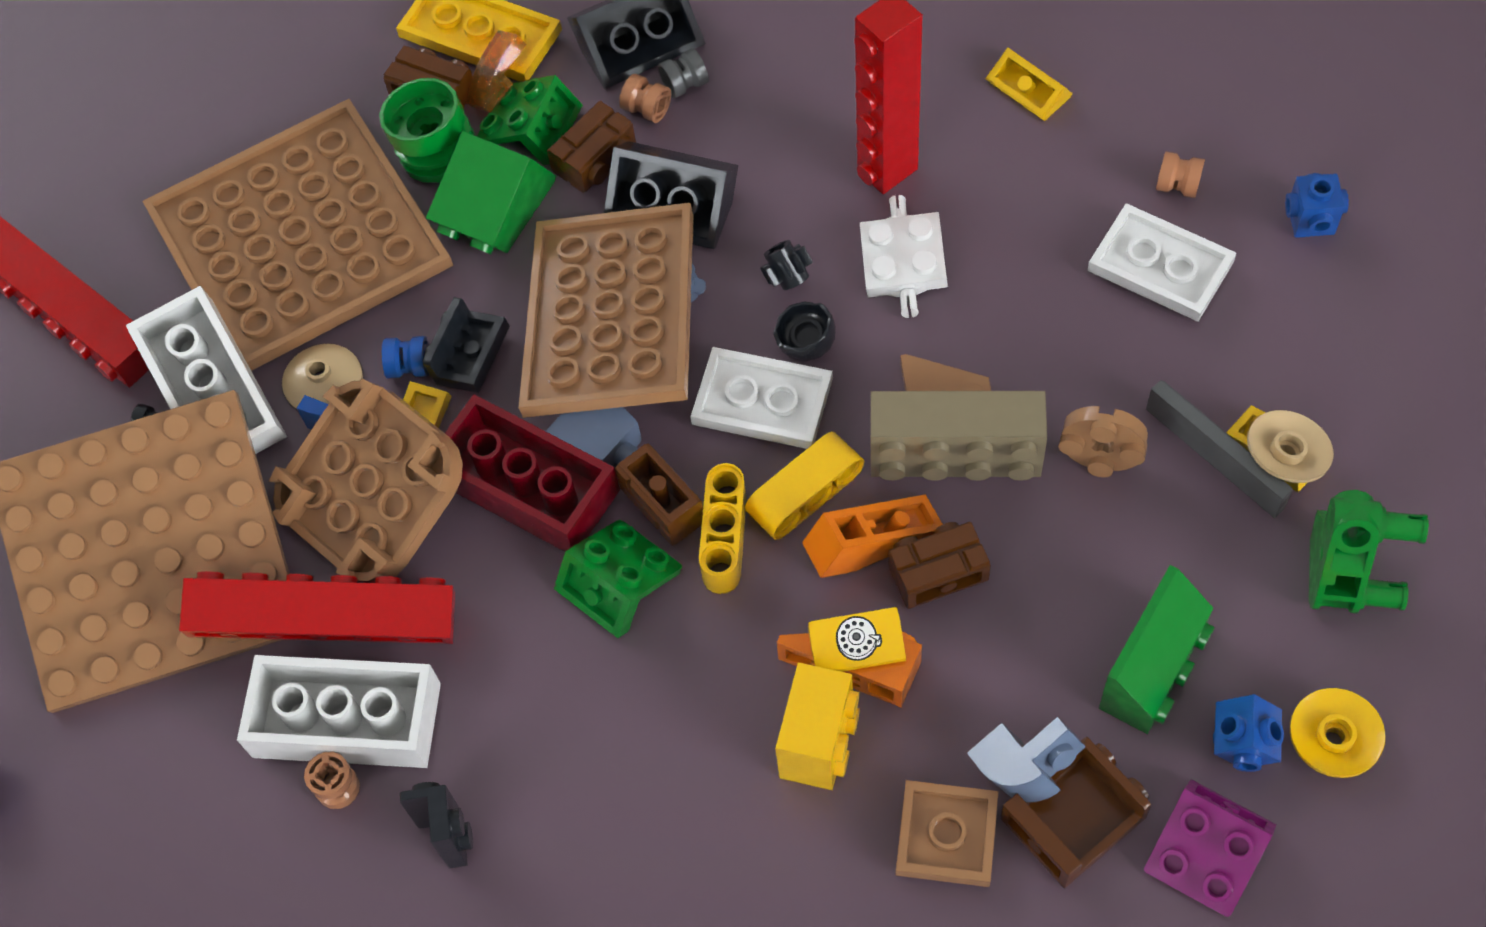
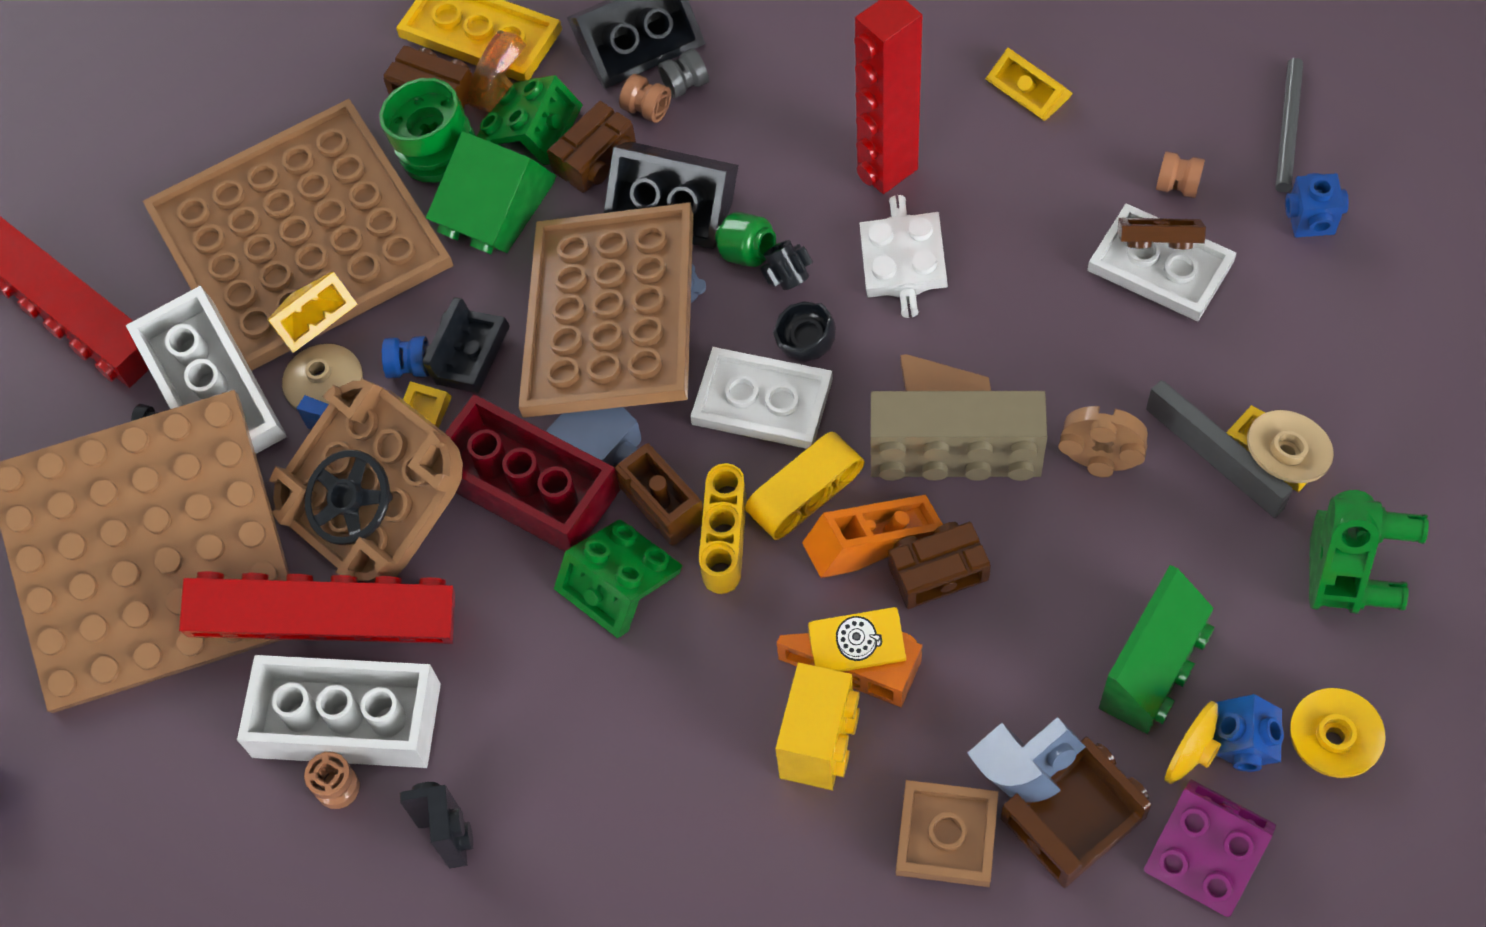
none -> yellow slope [267,272,358,353]
none -> black wheel [305,450,393,545]
none -> green head [715,212,776,267]
none -> reddish brown plate [1117,218,1206,250]
none -> yellow dish [1165,701,1221,784]
none -> dark grey bar [1275,58,1303,192]

